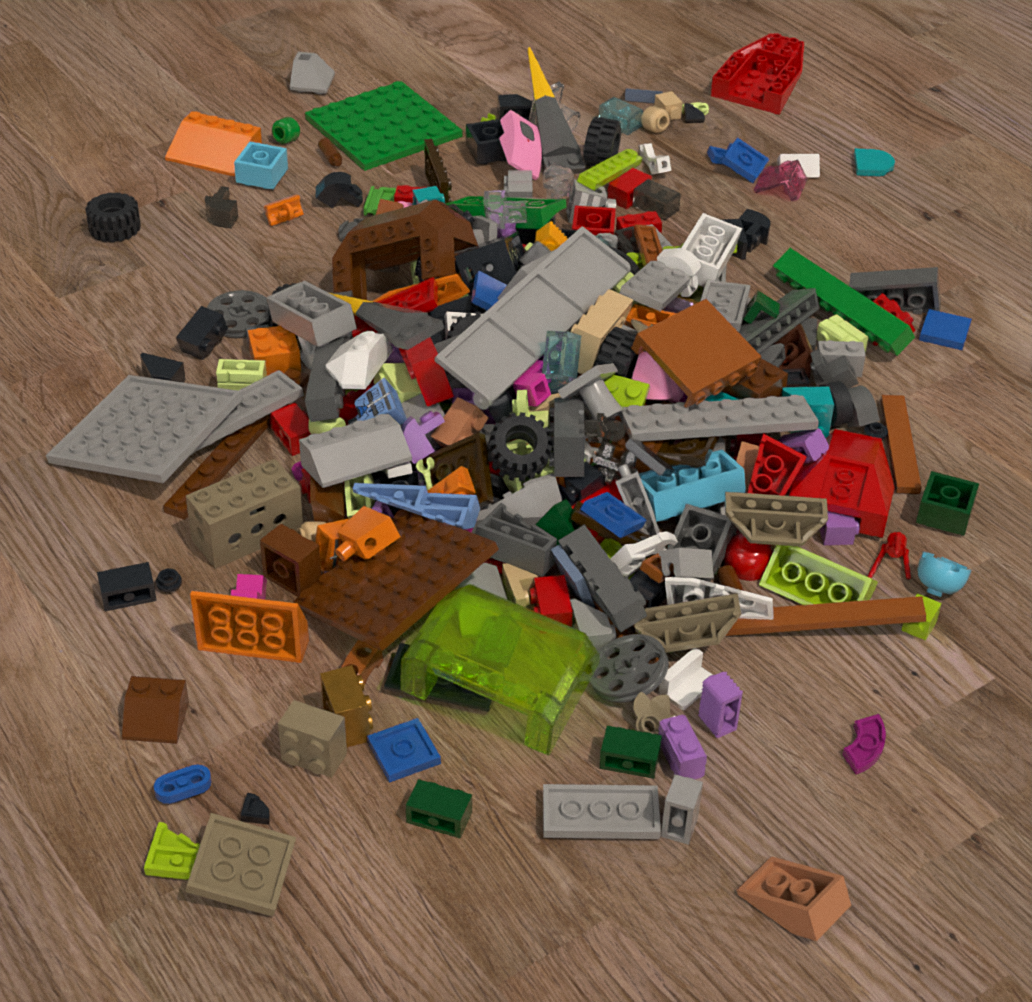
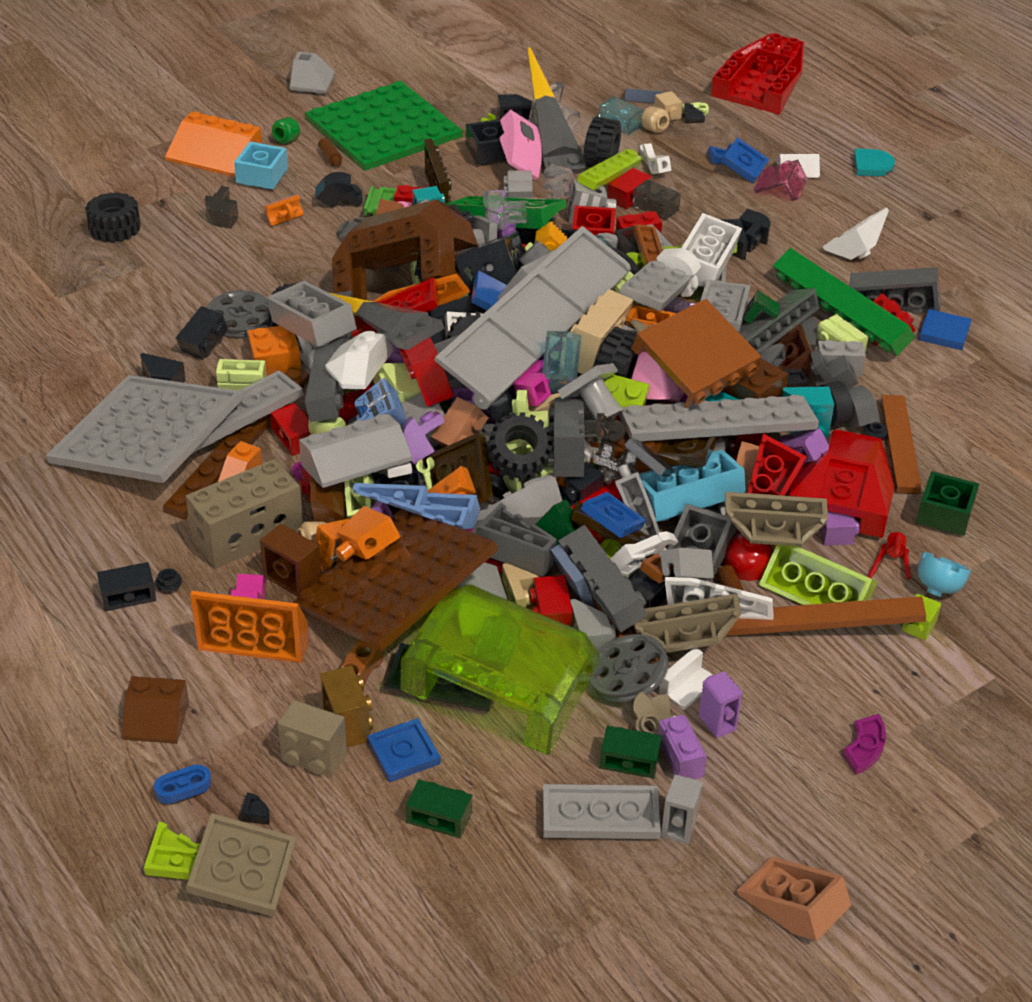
none -> orange slope [218,441,262,482]
none -> white wedge [822,207,889,259]

